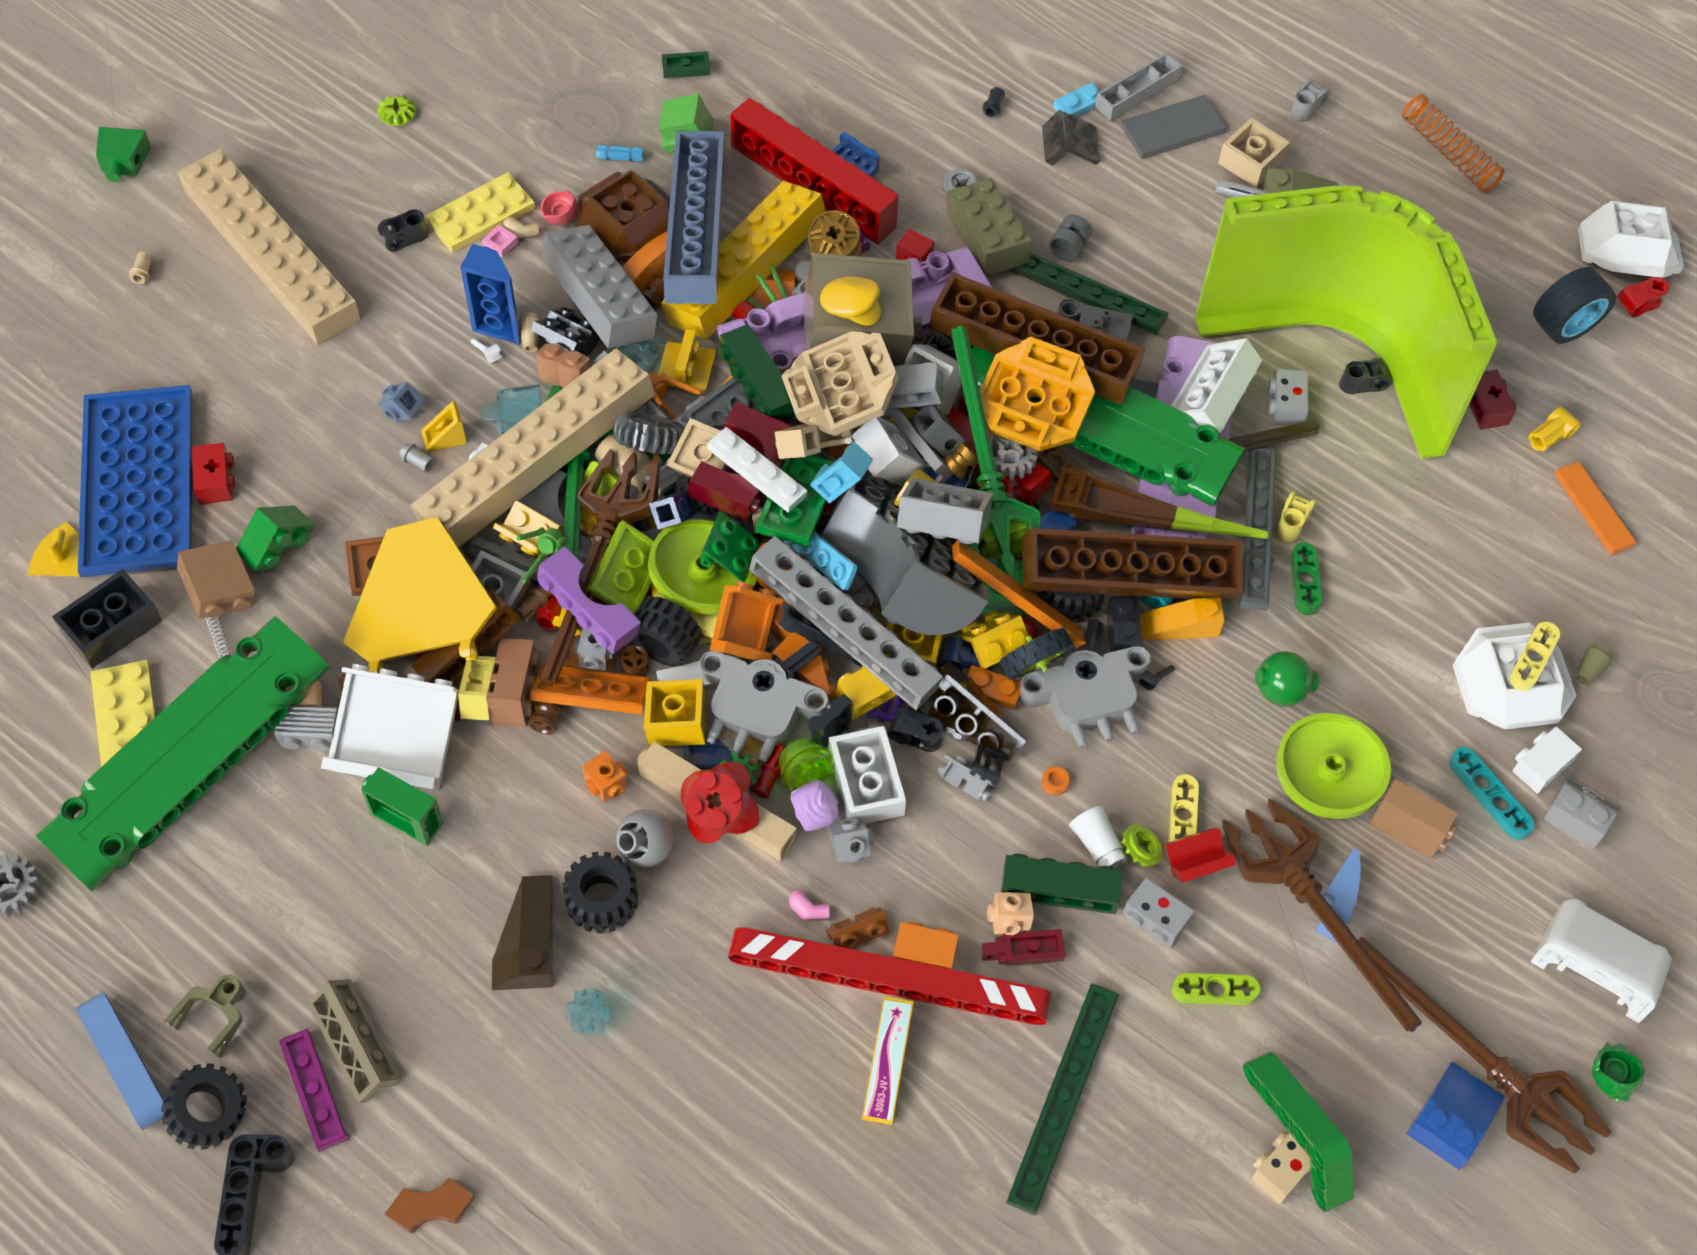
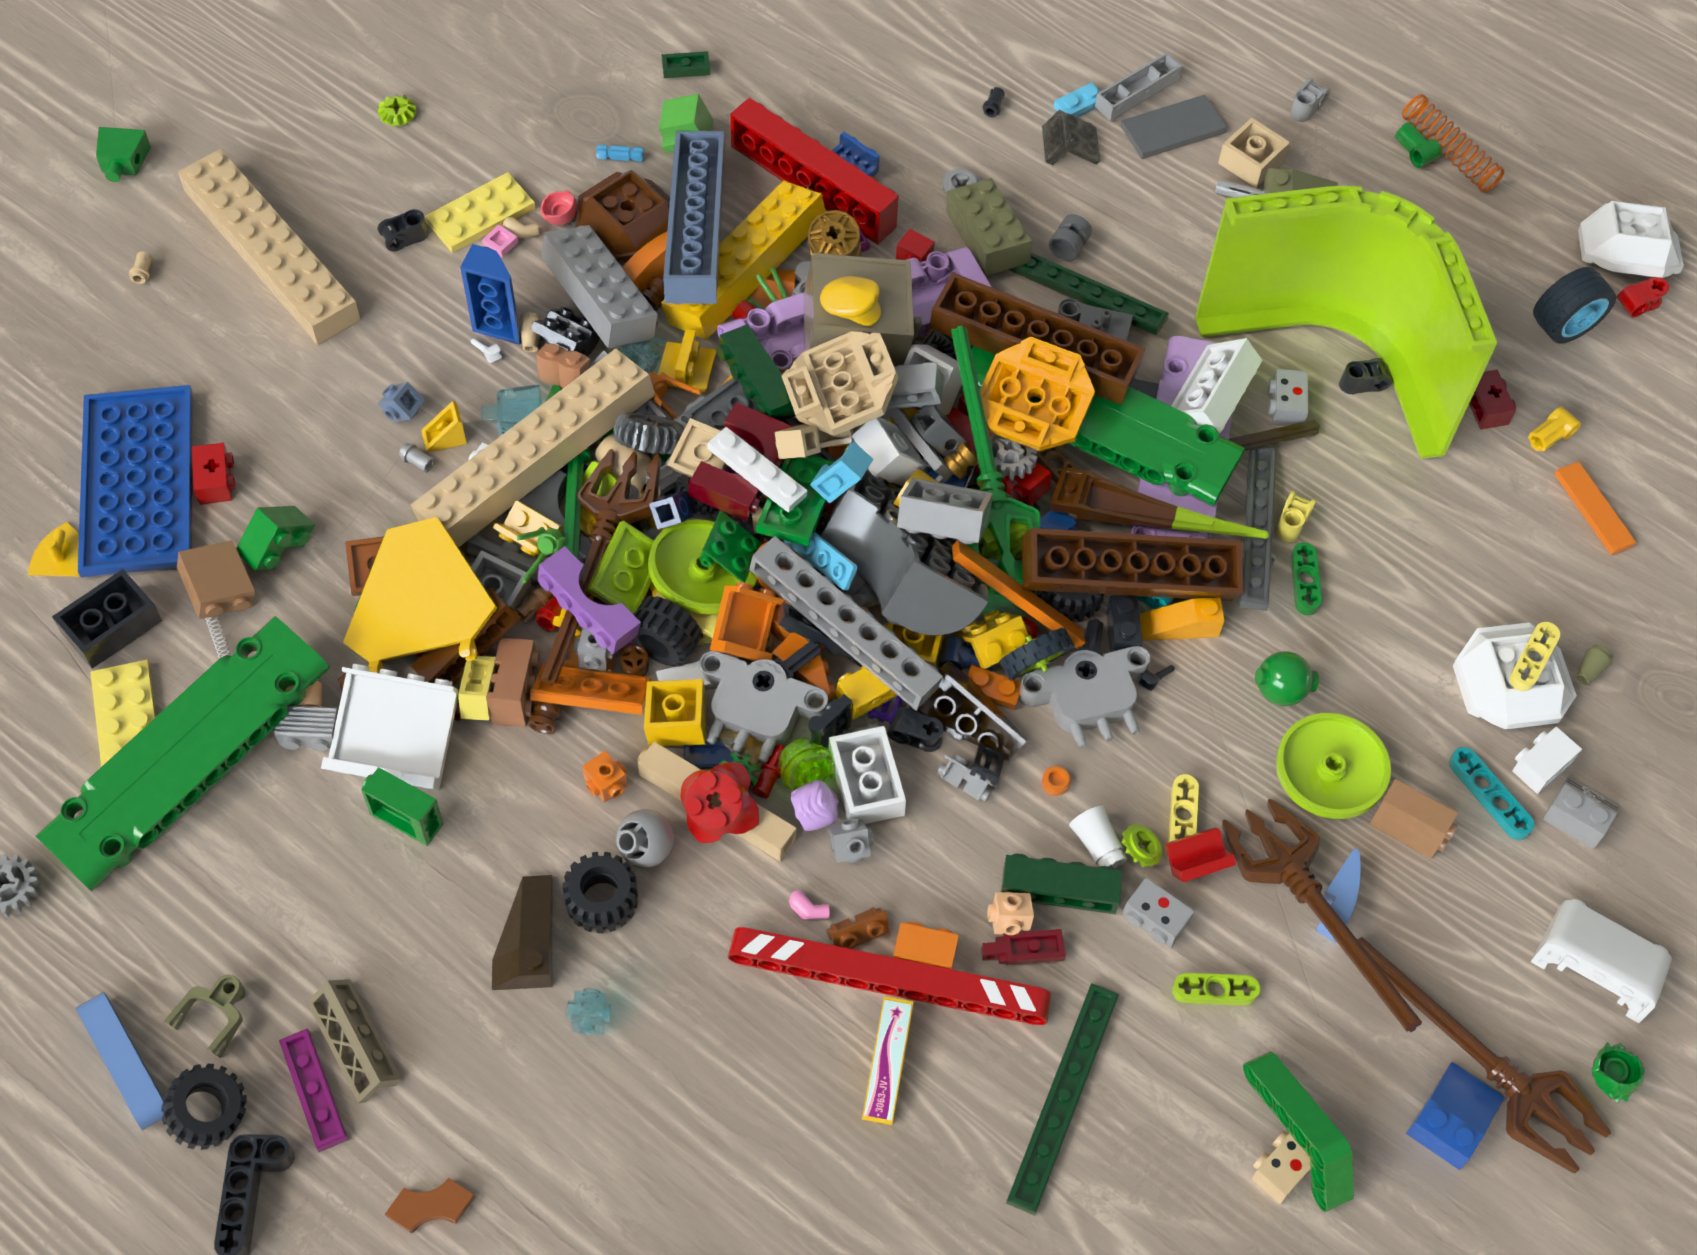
none -> green piece [1395,122,1442,168]

